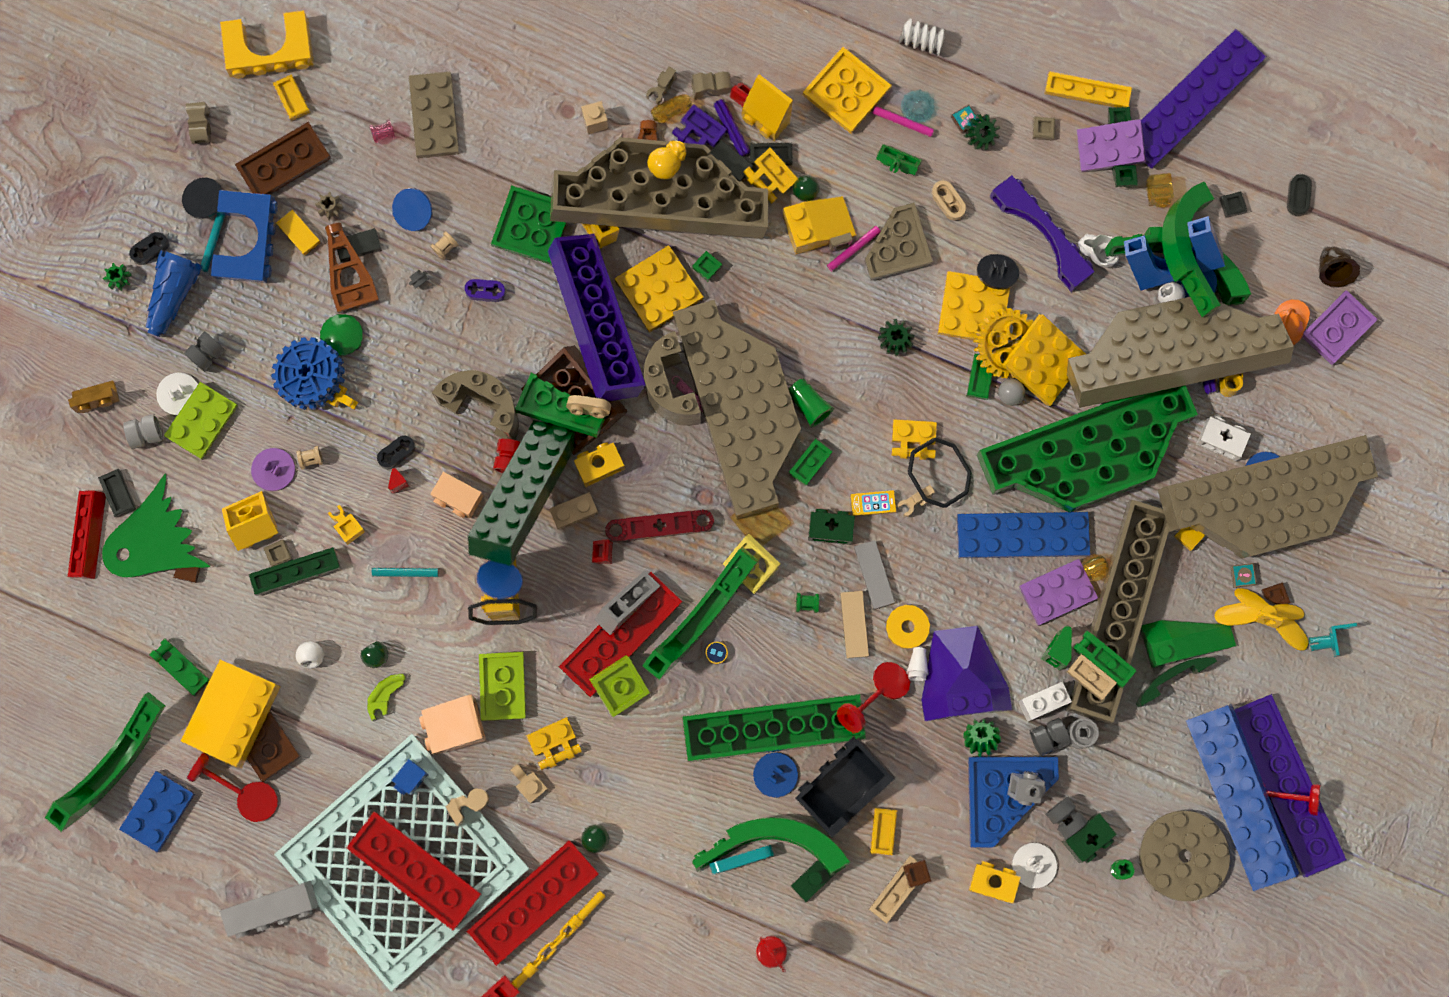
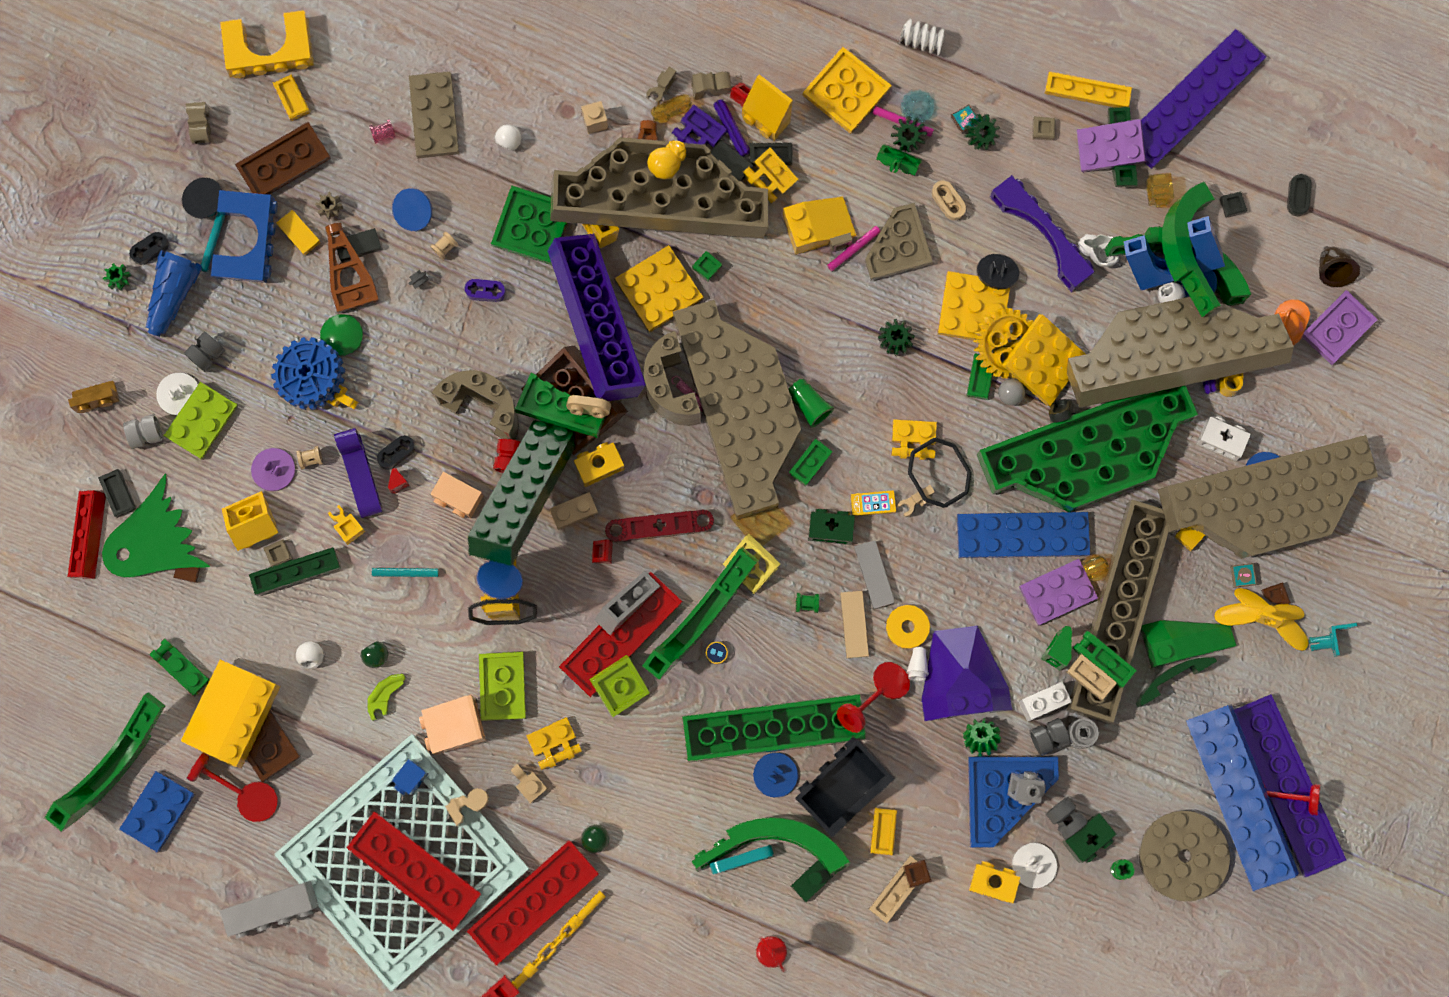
dark green piece [793,175,820,202] -> none
none -> dark purple beam [334,428,383,518]
none -> white piece [495,124,522,151]
none -> dark green gear [891,116,927,153]
none -> pearl dark grey tile [1049,399,1074,422]

